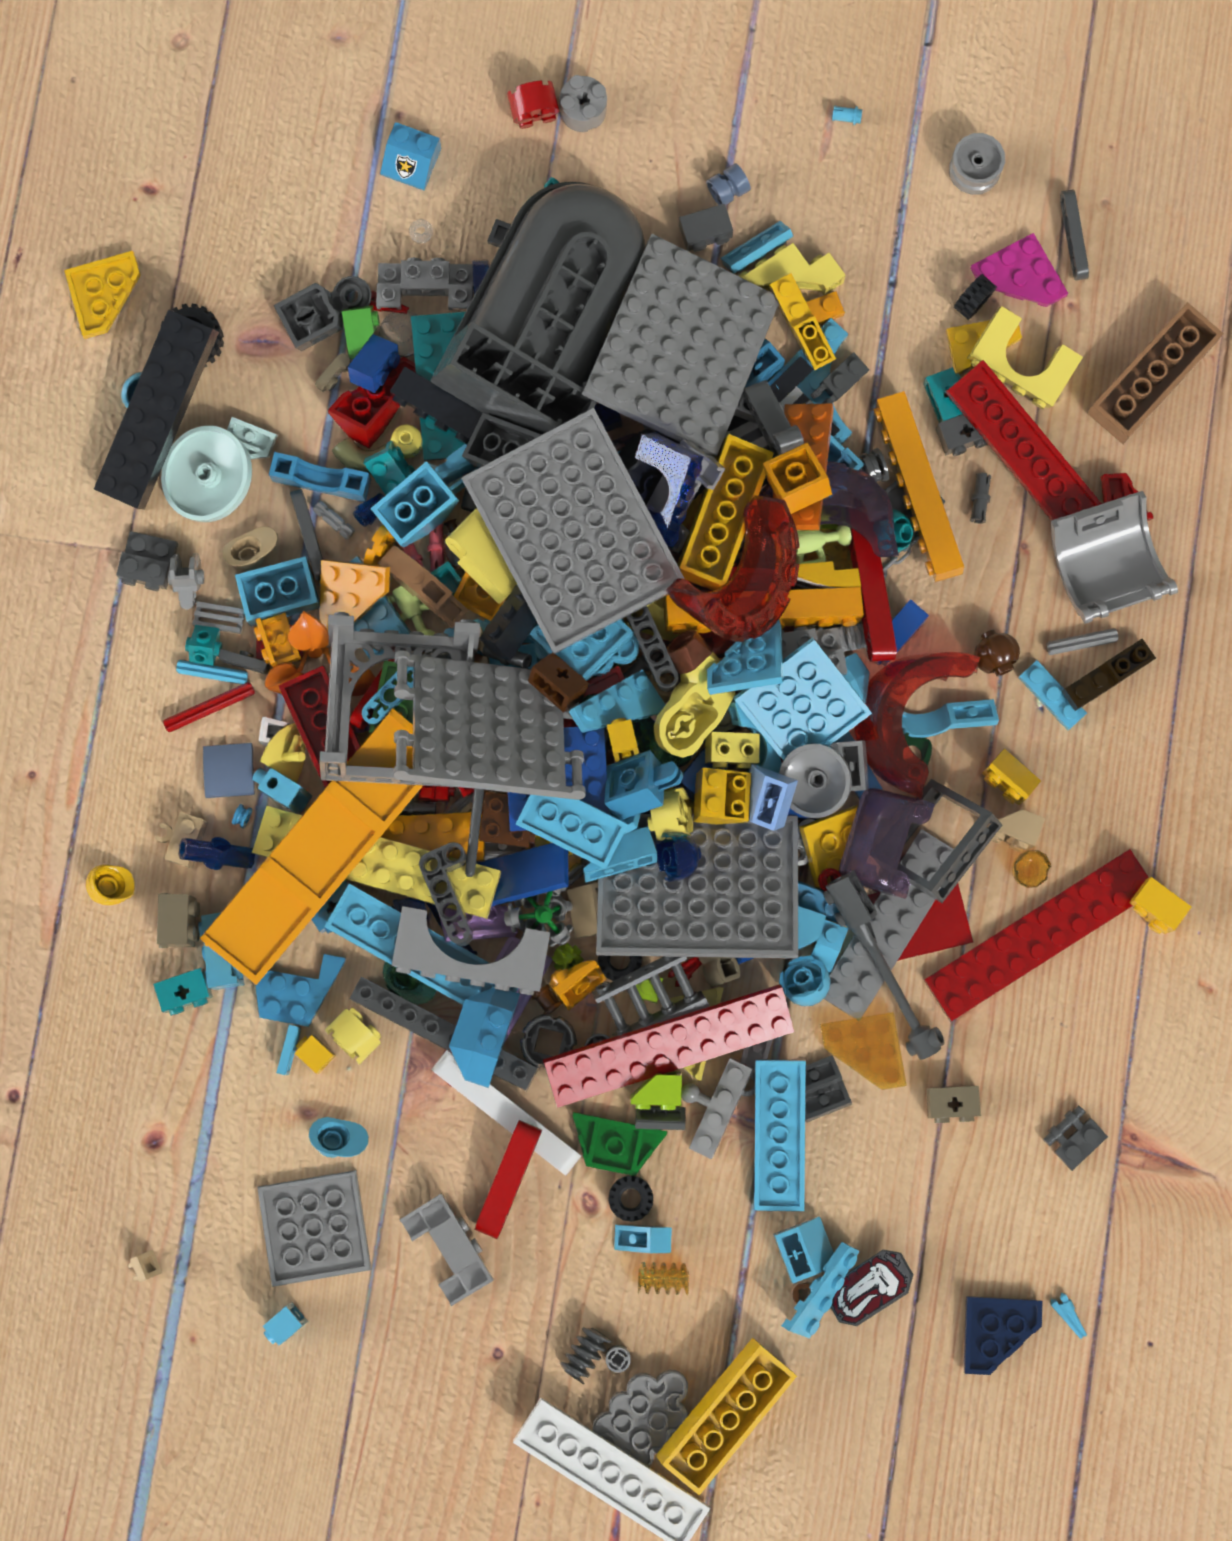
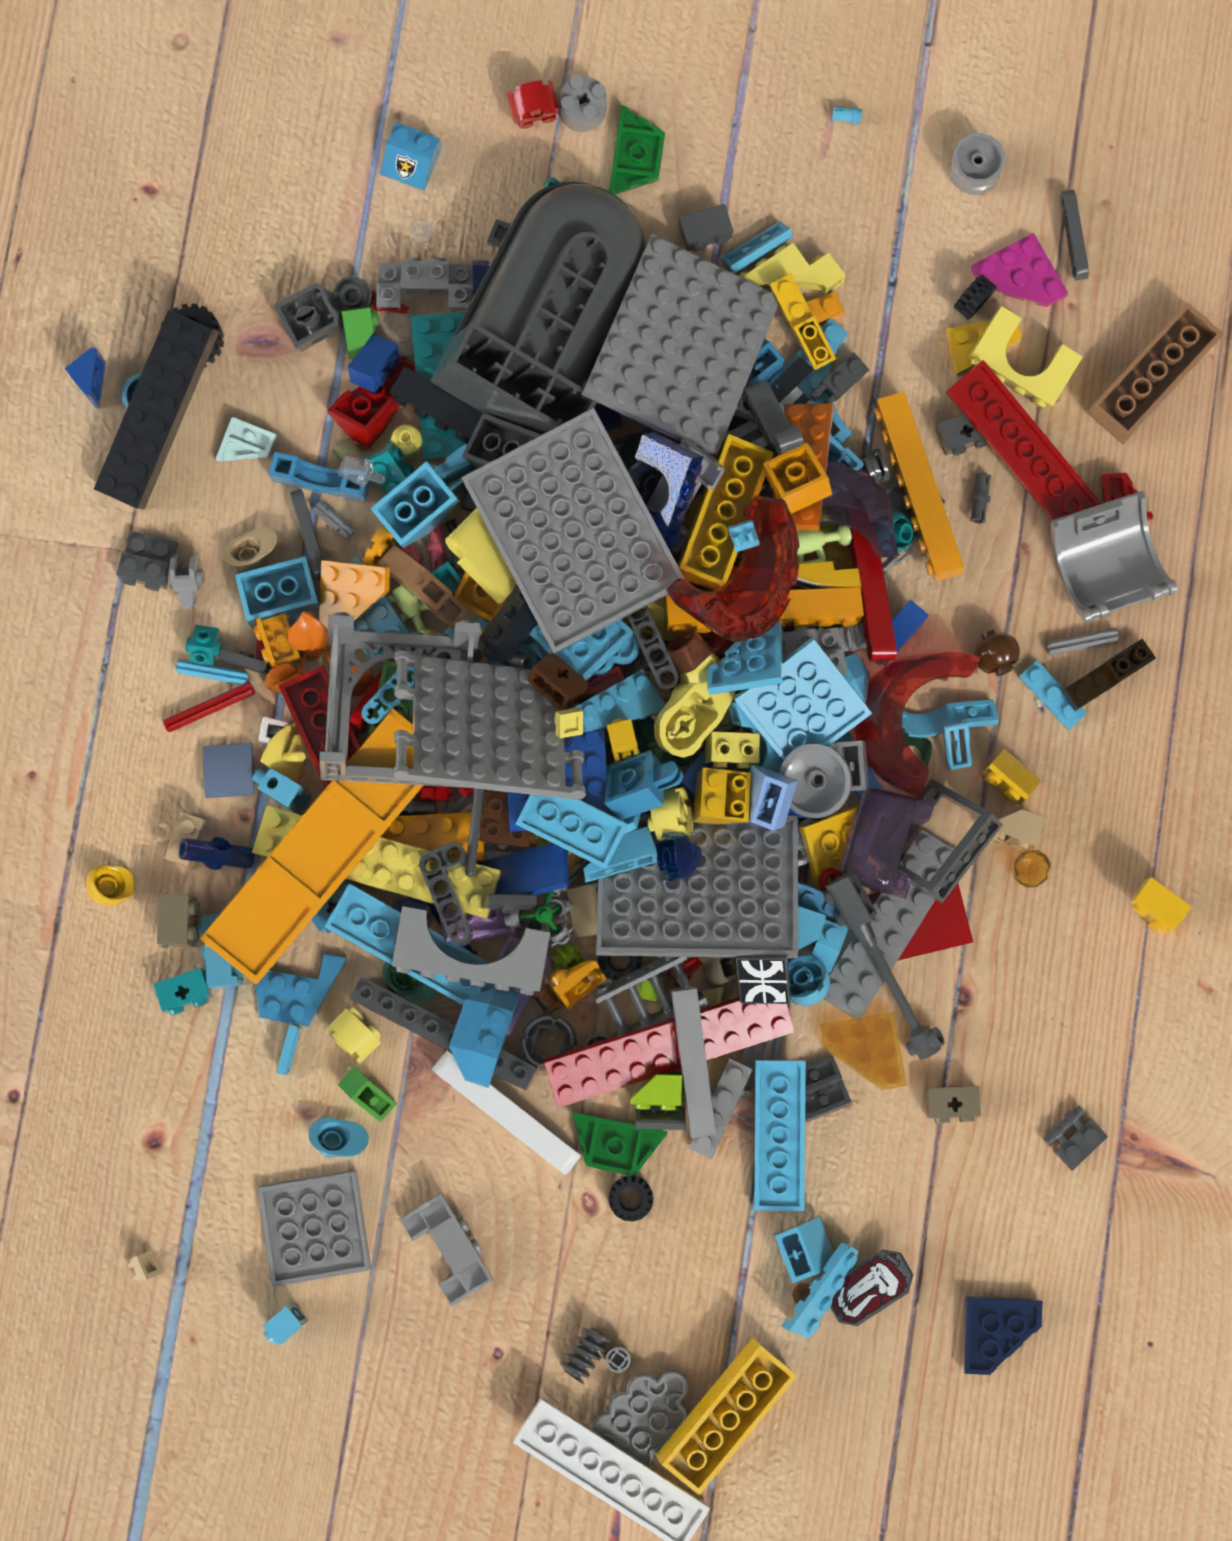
yellow plate [64,250,141,339] -> none
light aqua dish [161,426,252,522] -> none
light grey tile [192,601,245,634] -> none
dark azure bush [232,804,252,829] -> none
yellow brick [295,1035,336,1074] -> none
dark tan plate [315,353,351,392] -> none
clear blue cone [353,493,385,527] -> none
red beam [474,1120,542,1239] -> none
medium azure slope [614,1225,672,1253] -> none
clear yellow piece [638,1262,689,1295] -> none
sand blue wheel [706,163,751,205] -> none
teal brick [923,367,963,423] -> none
red plate [924,849,1149,1022] -> none
medium azure piece [1051,1293,1087,1339] -> none
none -> blue slope [64,348,106,408]
none -> clear piece [338,453,386,487]
none -> bright green slope [338,1066,397,1122]
none -> dark grey plate [481,894,537,913]
none -> light yellow tile [554,707,583,738]
none -> green wing [609,105,665,195]
none -> light grey tile [671,987,716,1138]
none -> medium azure tile [728,519,760,552]
none -> tile [736,955,791,1004]
none -> medium azure tile [942,719,973,770]

